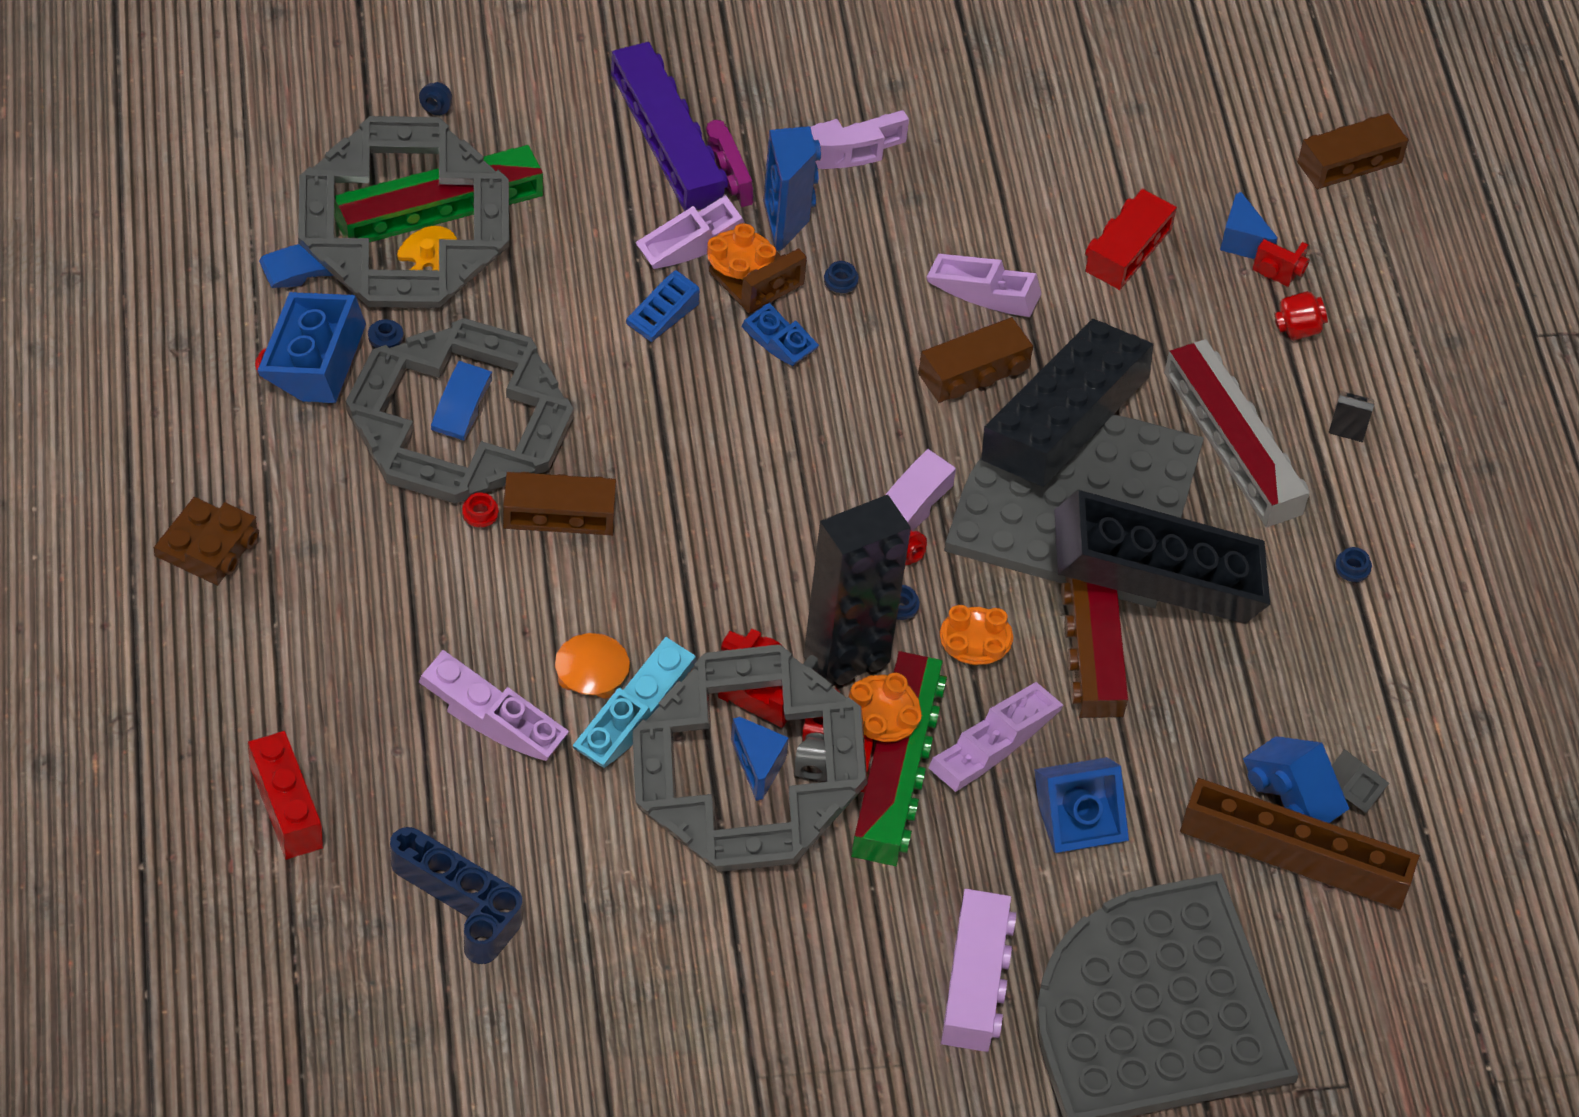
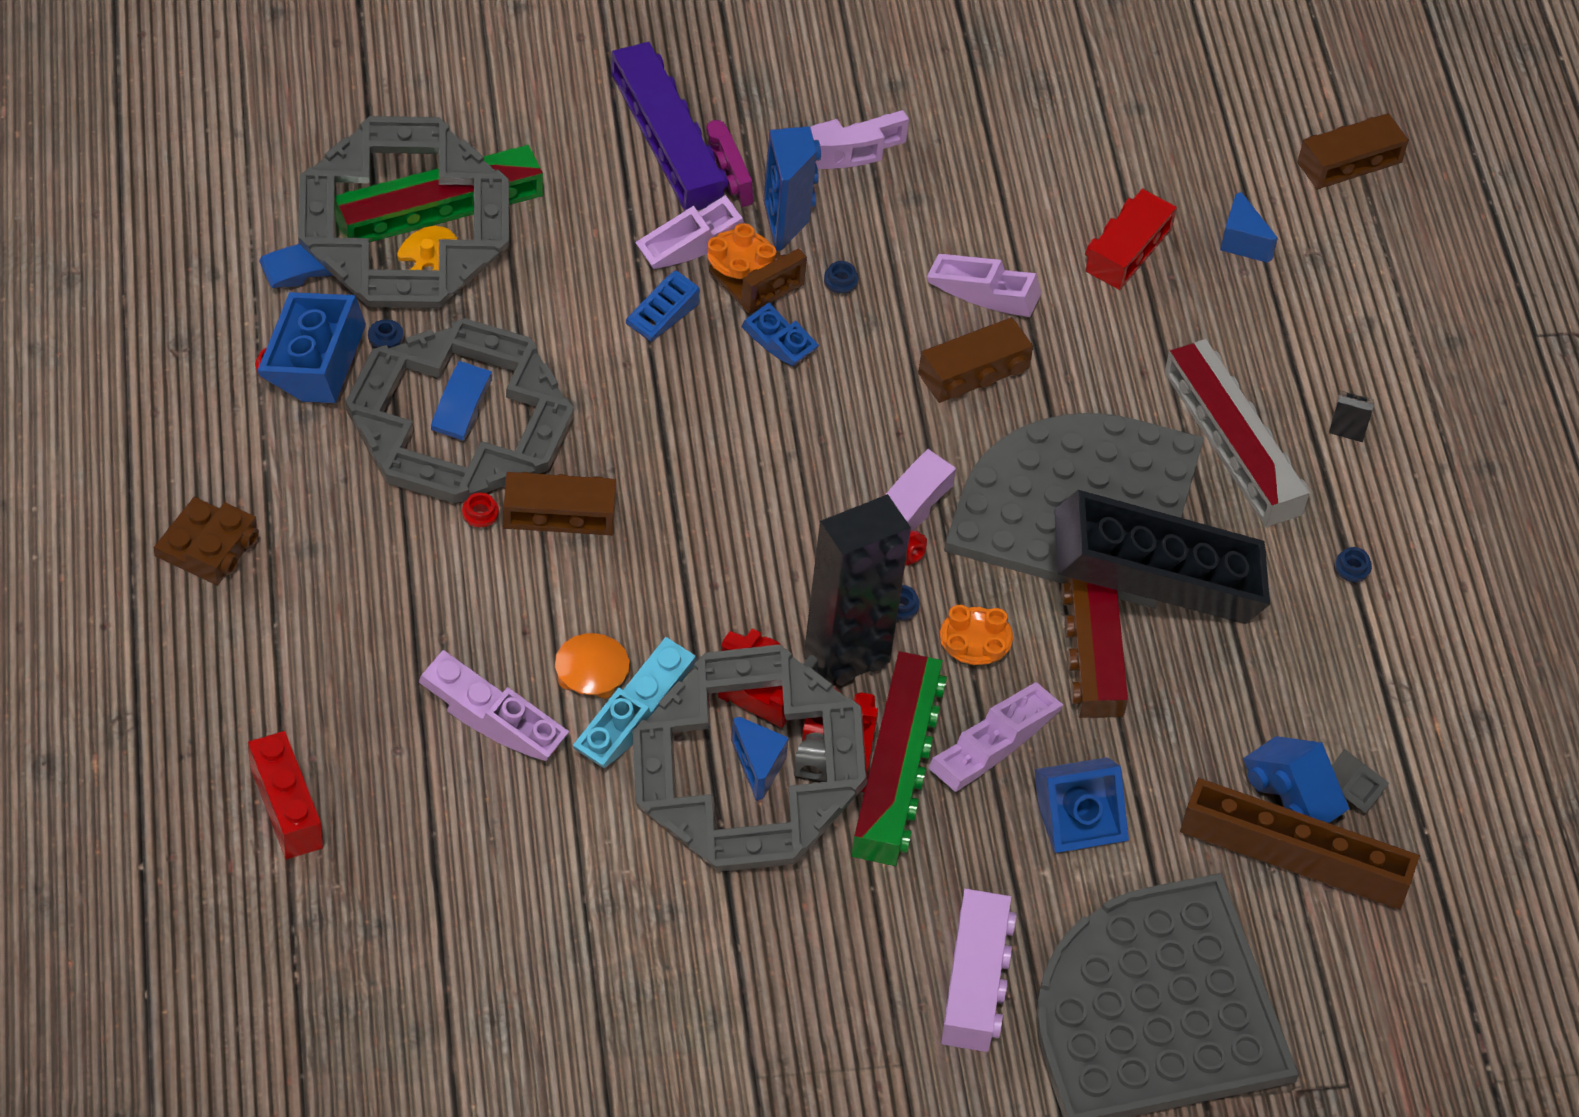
dark blue beam [390,827,522,964] -> none
dark blue plate [419,82,452,115] -> none
orange dish [848,673,922,742] -> none
black brick [981,318,1154,487] -> none
red bracket [1252,239,1310,287] -> none
red head [1274,291,1328,341] -> none

